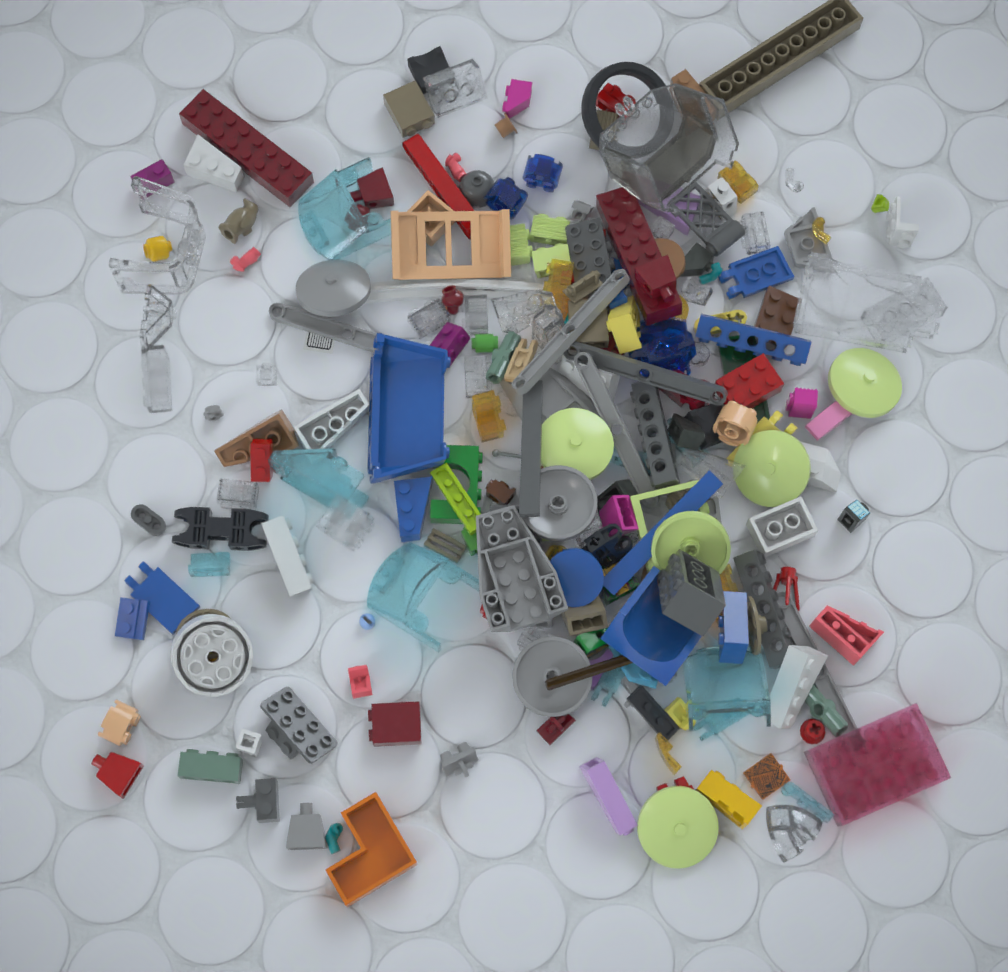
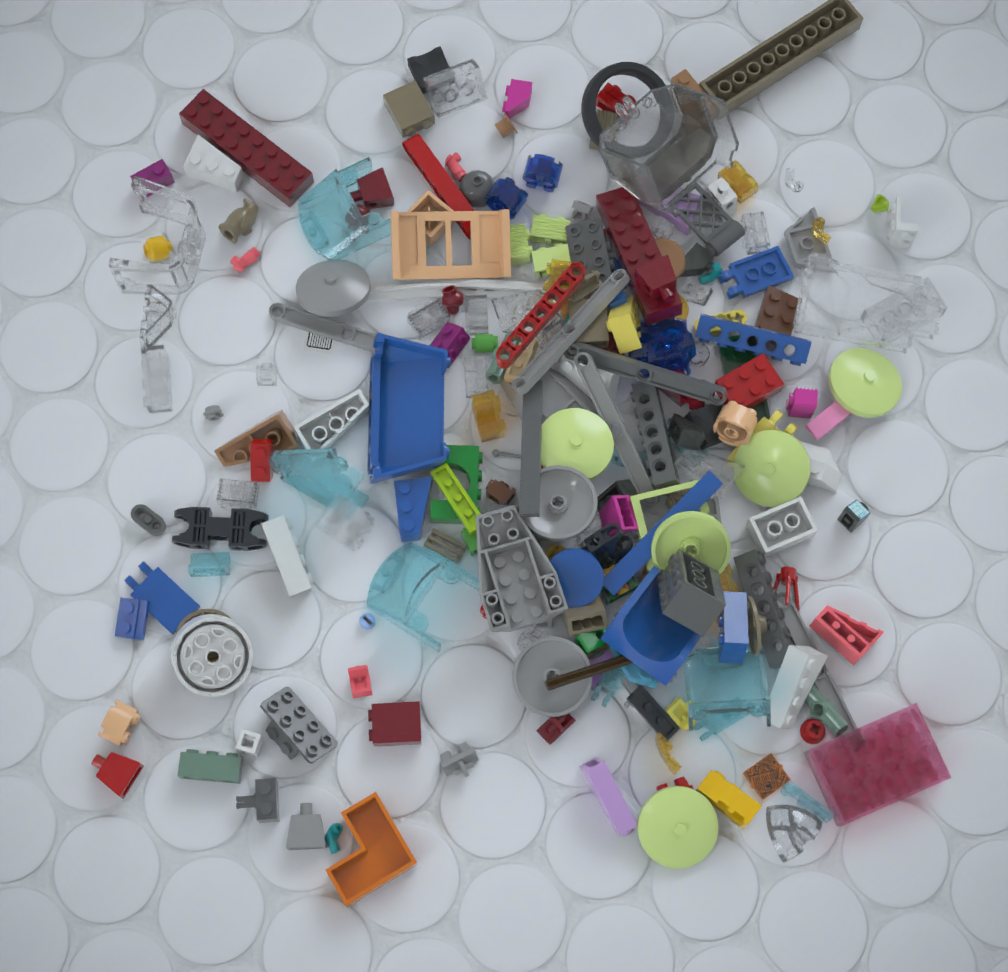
none -> red beam [496,262,585,369]

